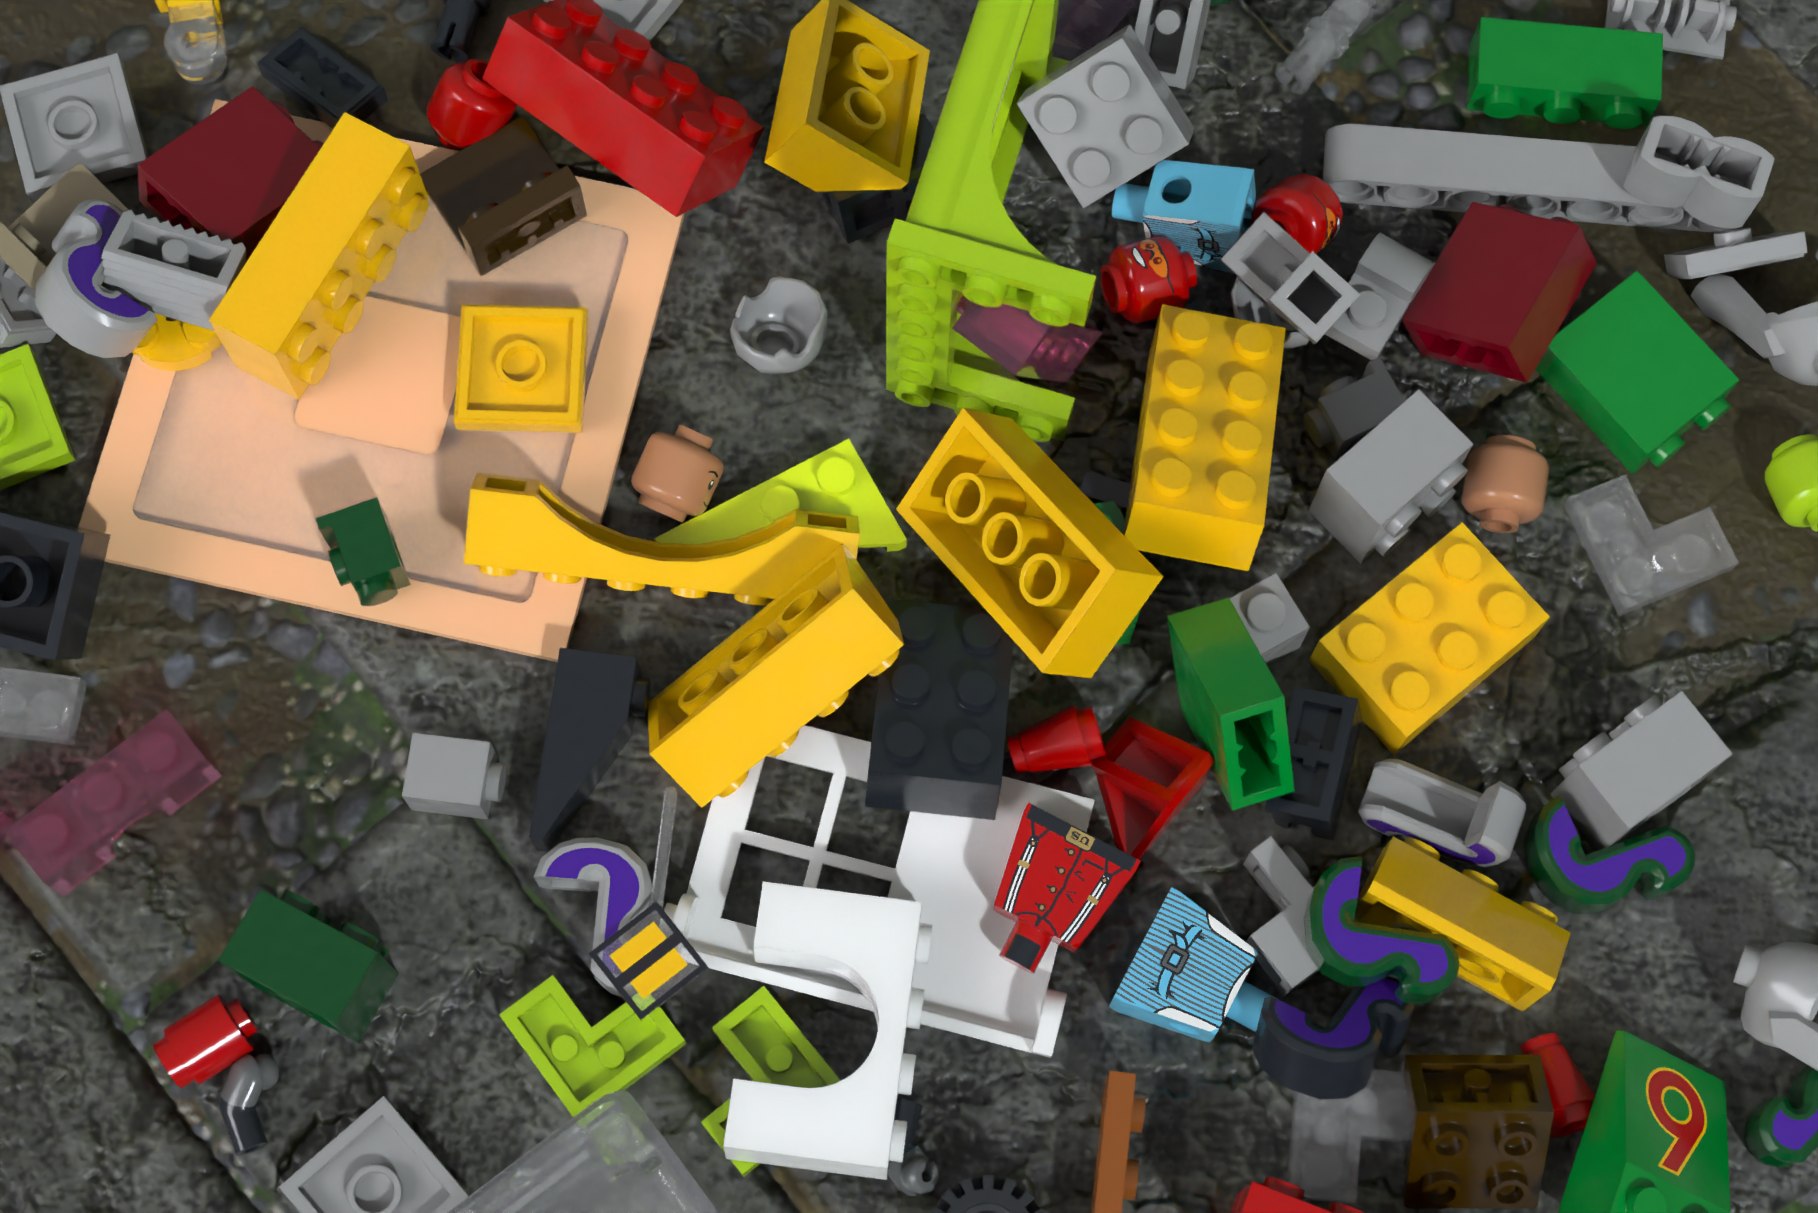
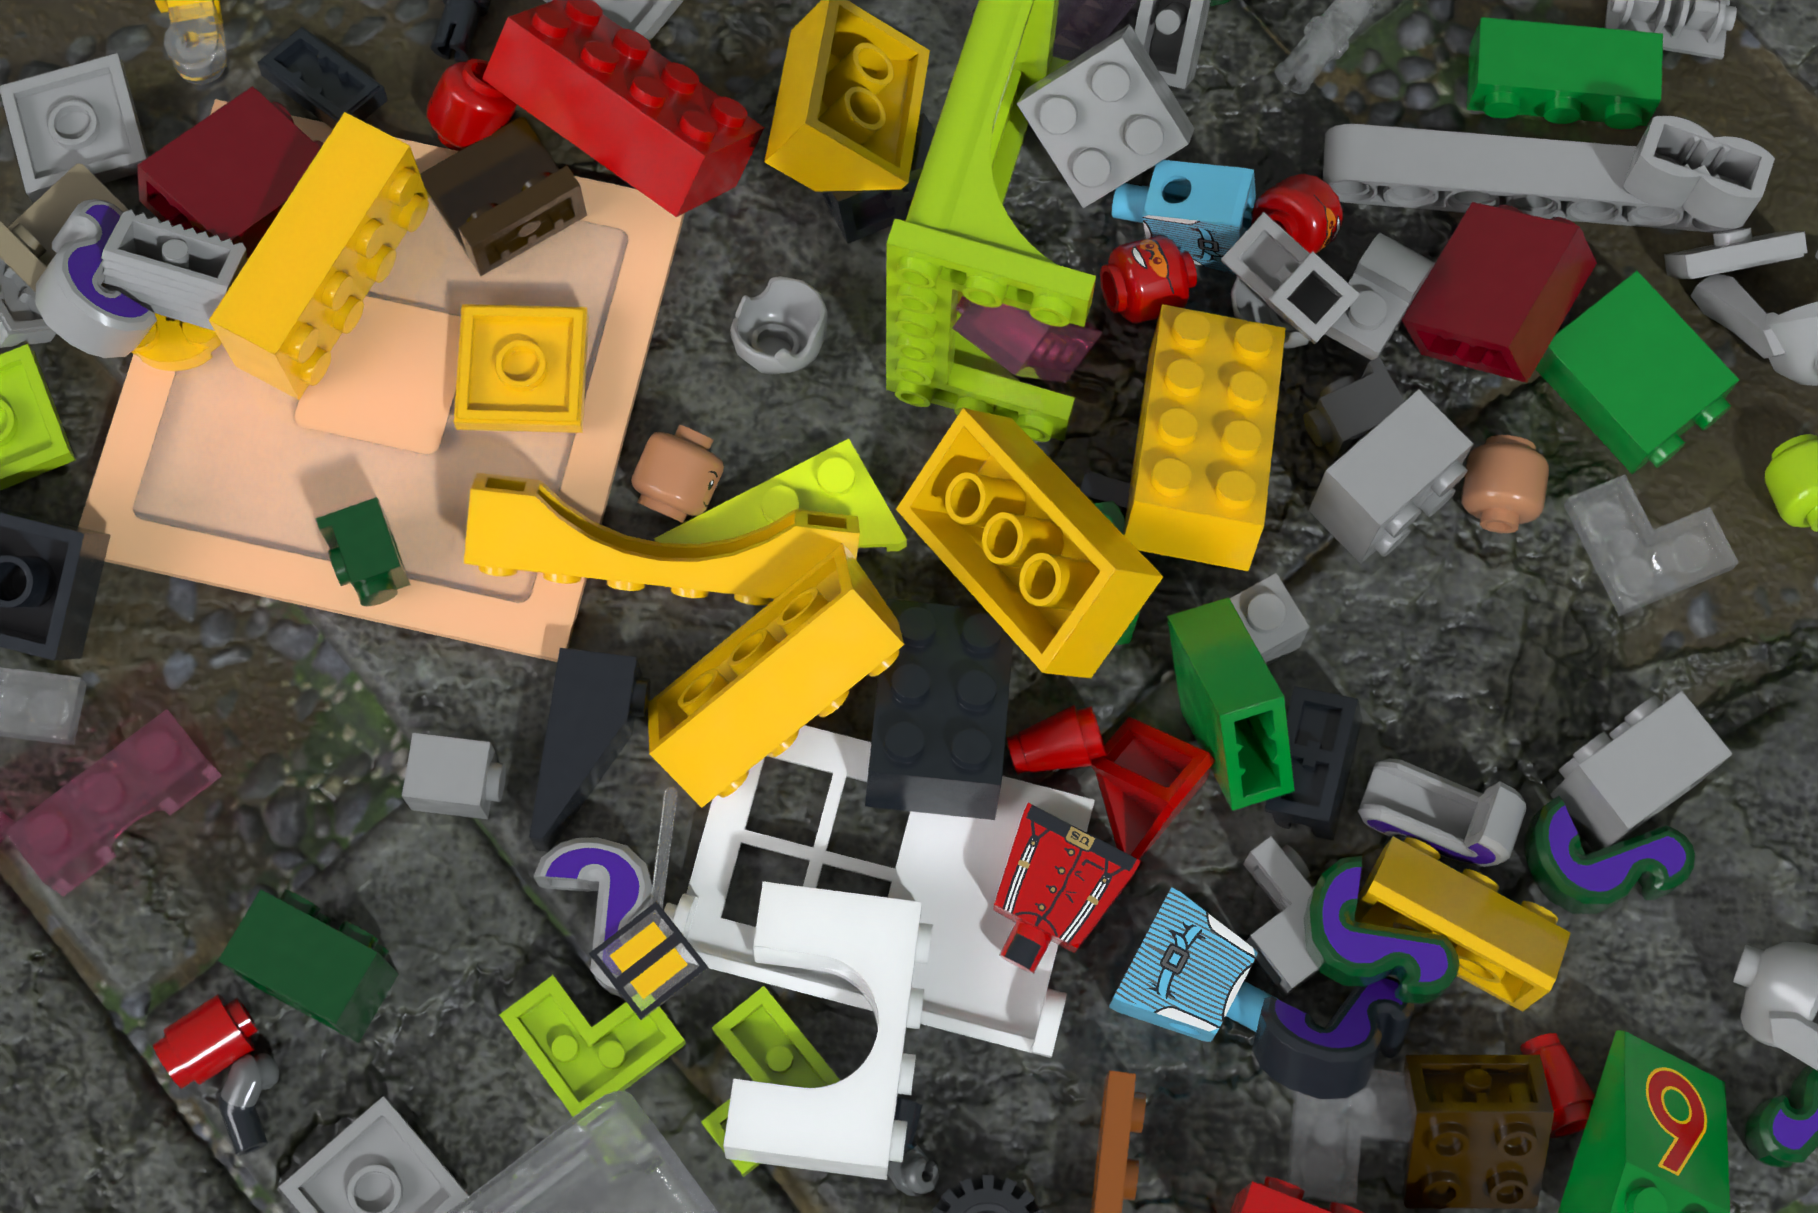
yellow brick [1309,522,1550,755] -> none

